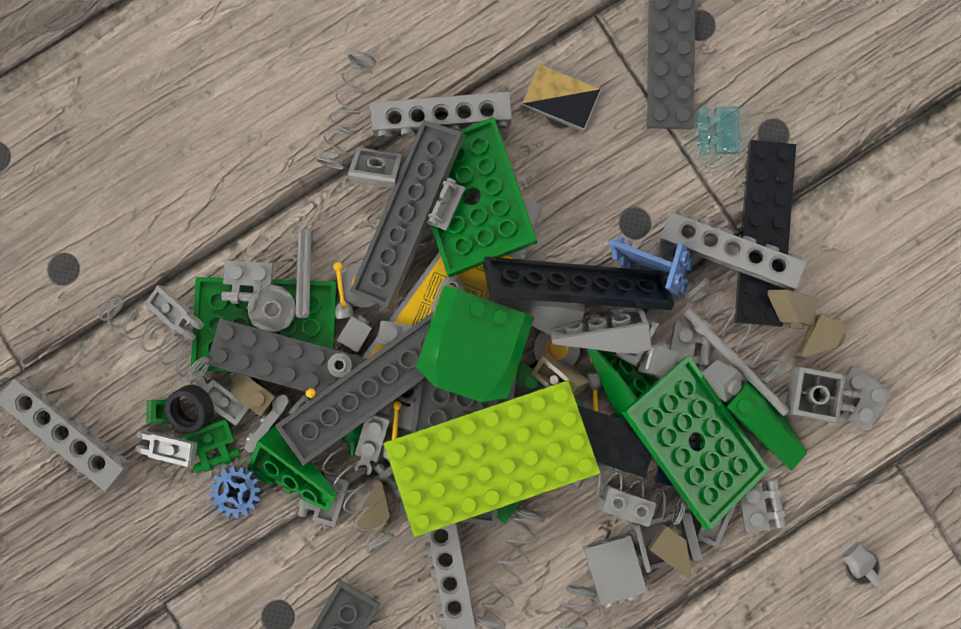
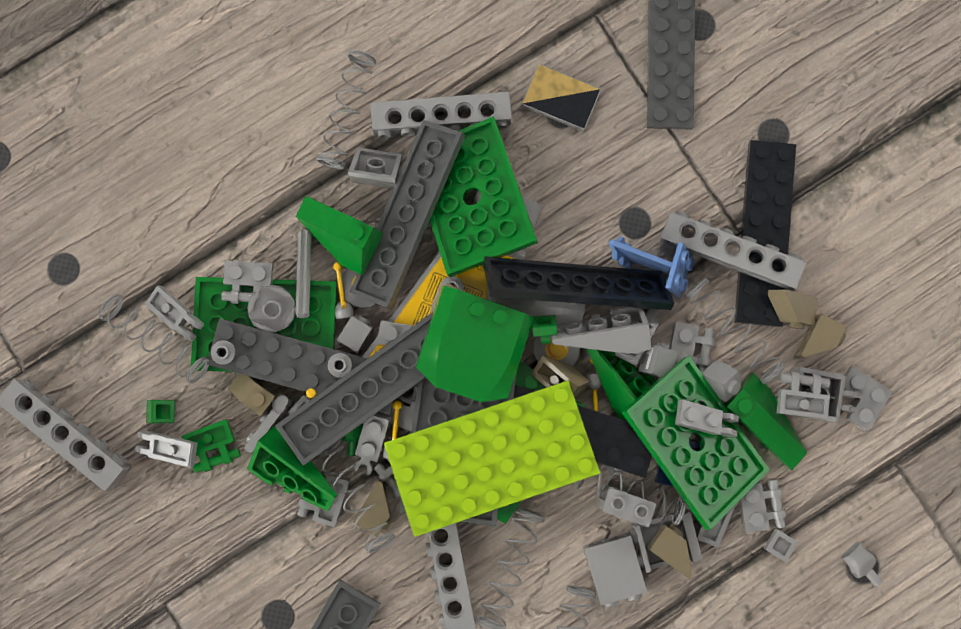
black tyre [165,385,214,433] -> none
light grey plate [188,373,250,426] -> none
medium blue gear [209,466,263,518] -> none
light grey hinge [427,178,465,231] -> none
light grey bar [683,307,790,416] -> none
clear light blue plate [696,107,740,155] -> none
none -> light grey plate [211,340,236,365]
none -> green wedge [295,196,384,276]
none -> green tile [532,315,557,344]
none -> light grey hinge [675,400,739,437]
none -> light grey plate [763,528,798,562]
none -> light grey plate [777,371,830,419]

